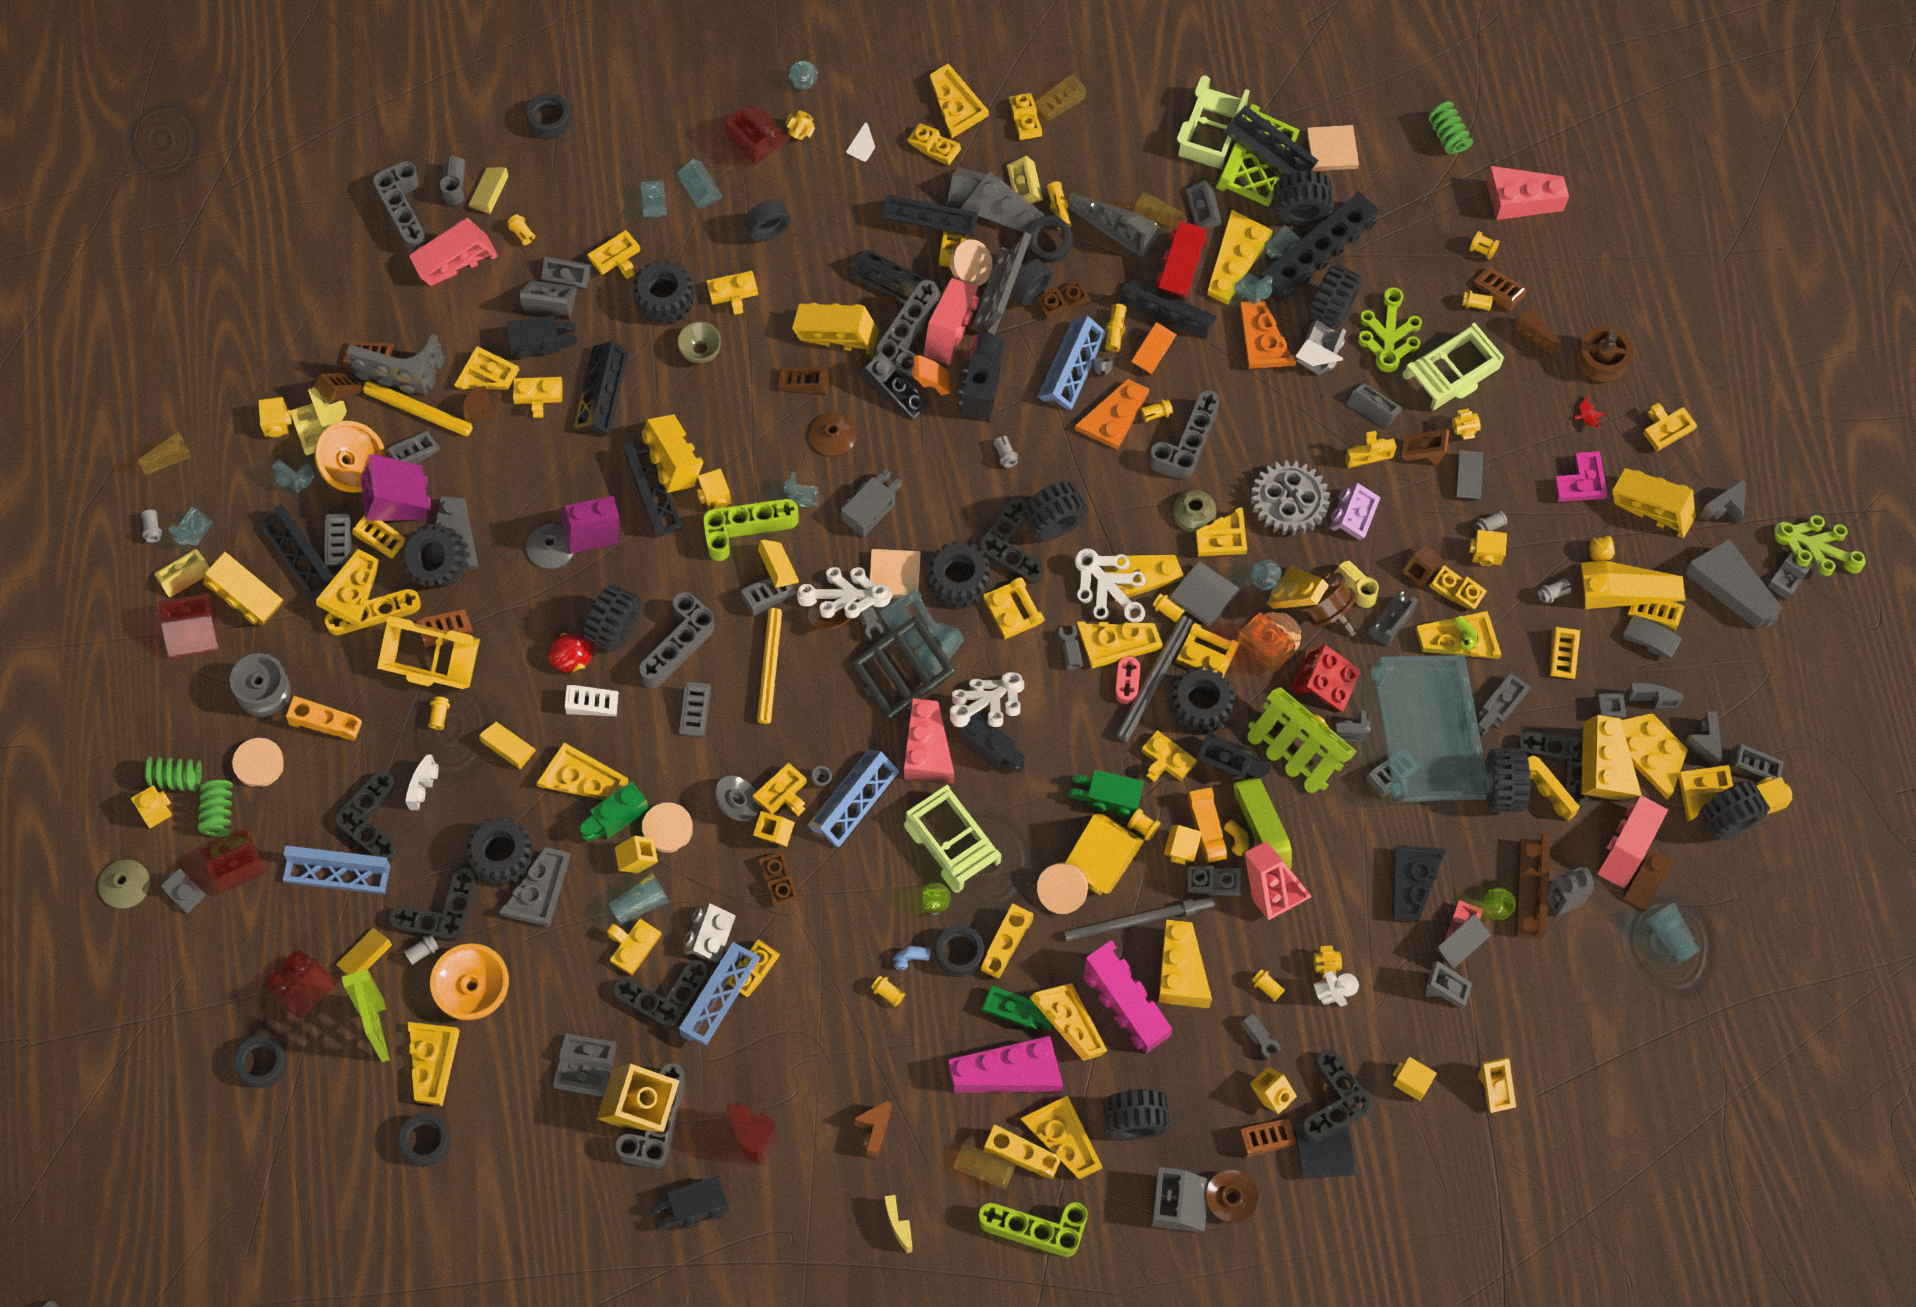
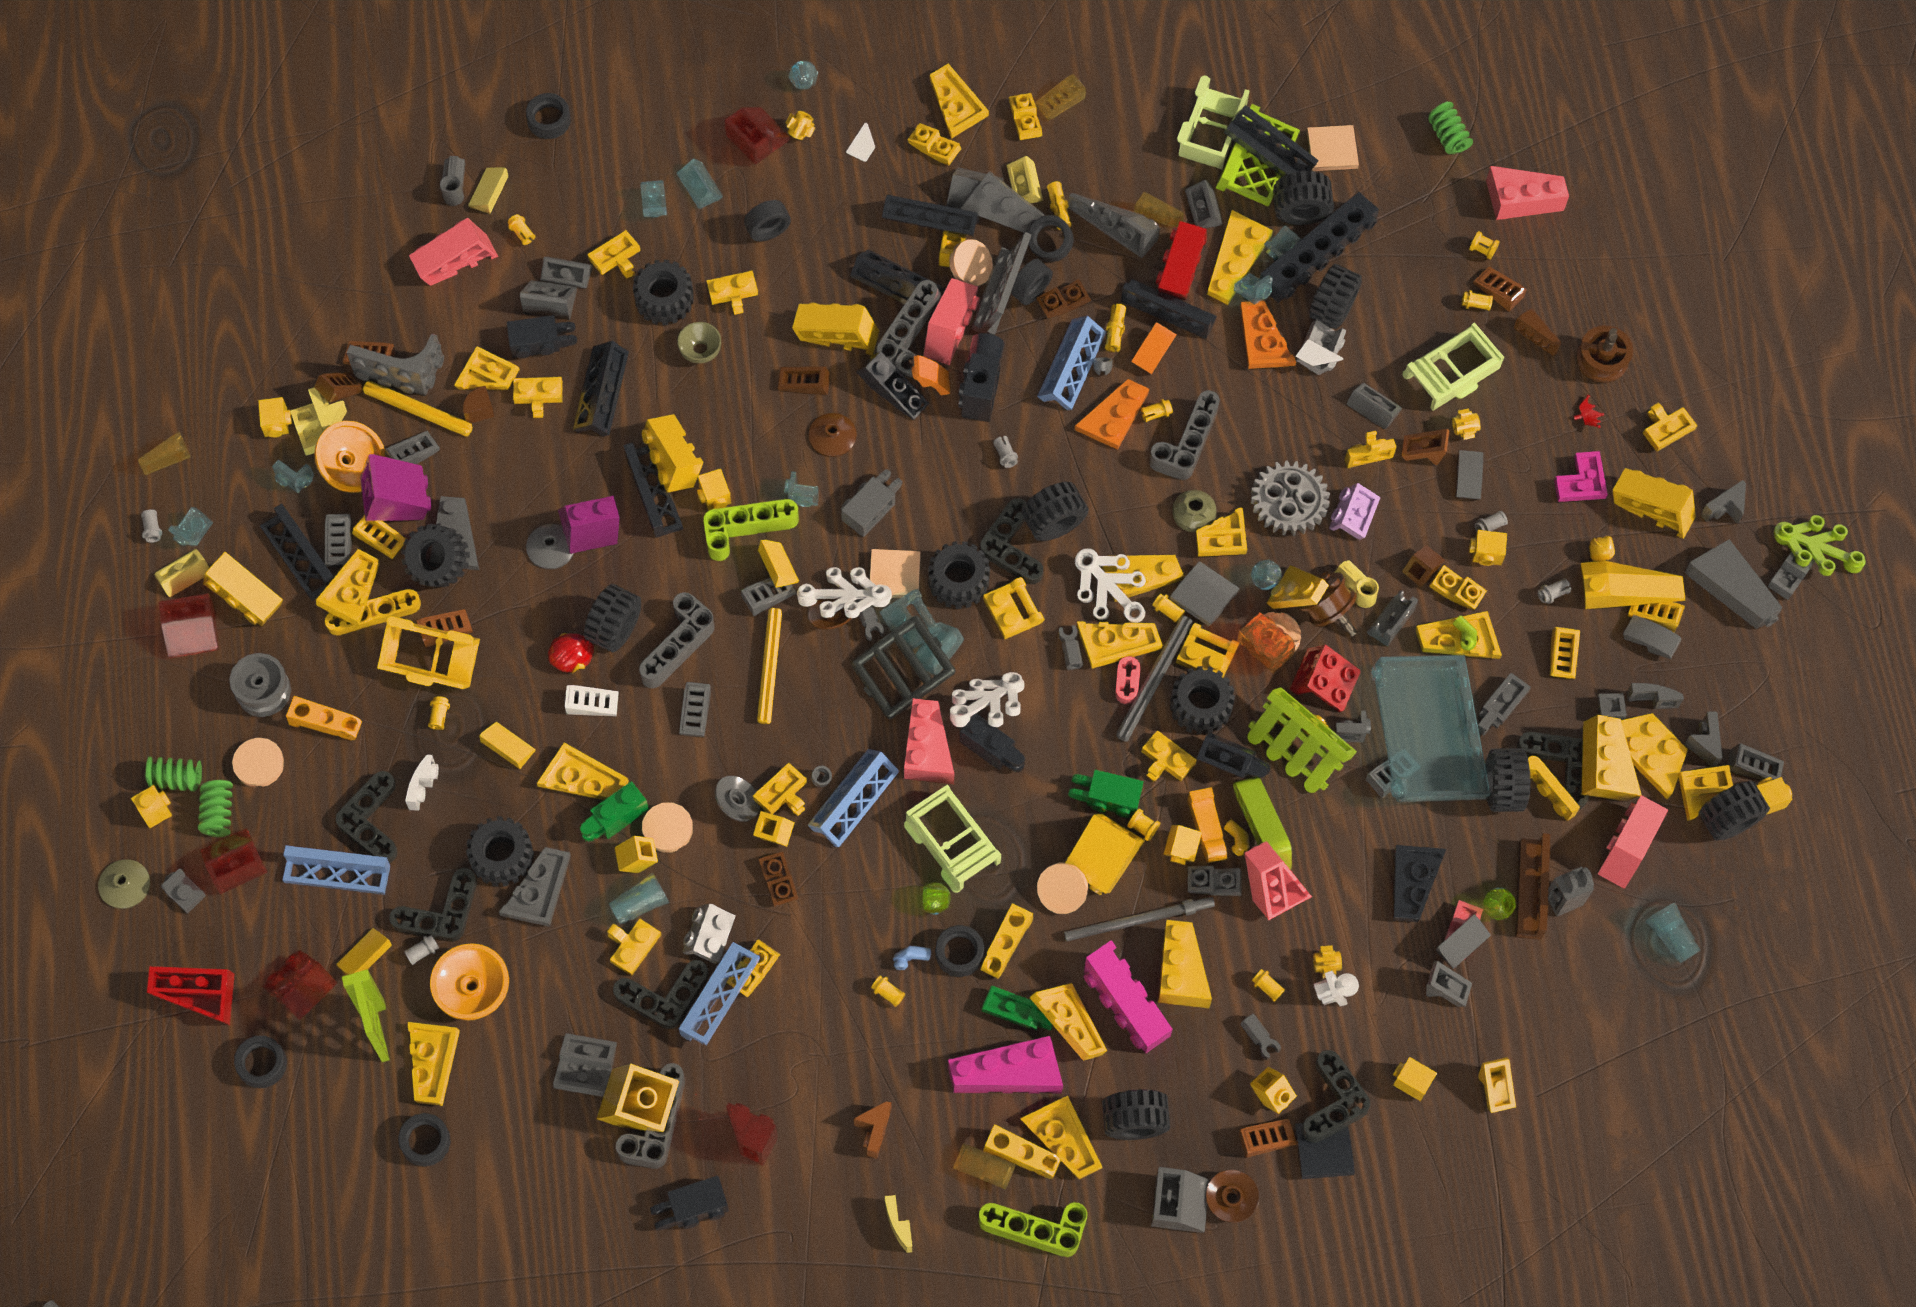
dark grey beam [373,161,427,254] -> none
lime plant [1358,287,1422,373] -> none
reddish brown slope [1623,849,1674,912] -> none
none -> red wedge [147,966,235,1025]

